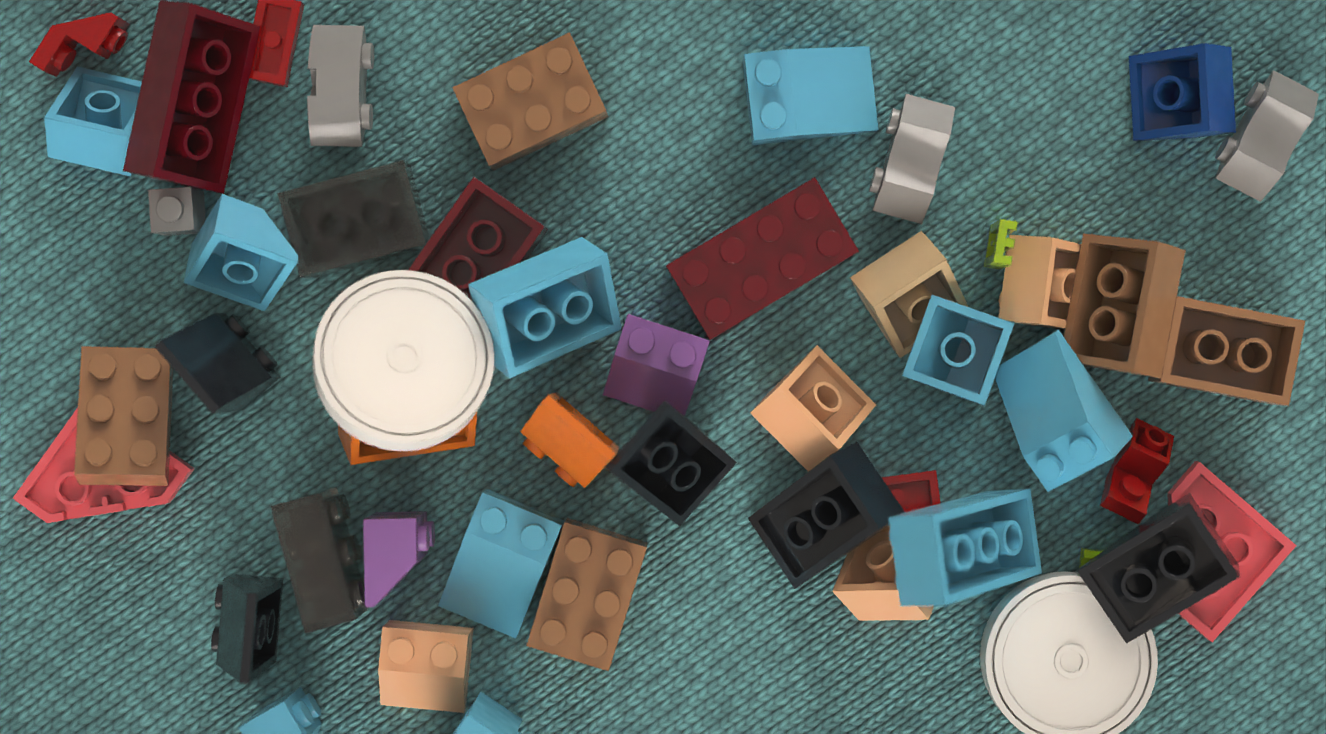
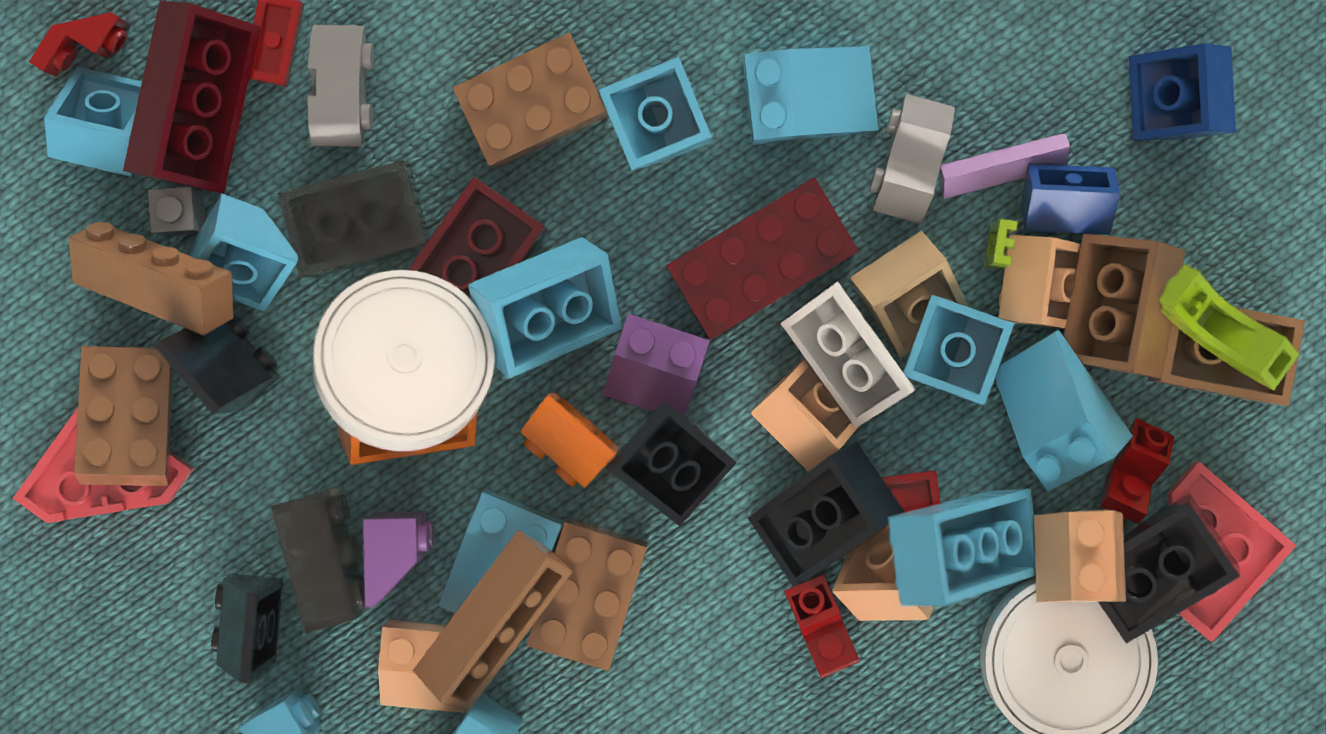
light grey brick [1215,70,1319,202] -> none
none -> medium nougat brick [69,222,233,335]
none -> medium nougat brick [413,530,573,712]
none -> medium azure slope [599,57,712,171]
none -> white slope [780,282,915,428]
none -> red slope [784,574,860,678]
none -> lavender tile [939,134,1070,199]
none -> blue brick [1020,163,1120,235]
none -> light nougat slope [1034,510,1126,602]
none -> lime arch [1158,264,1300,390]

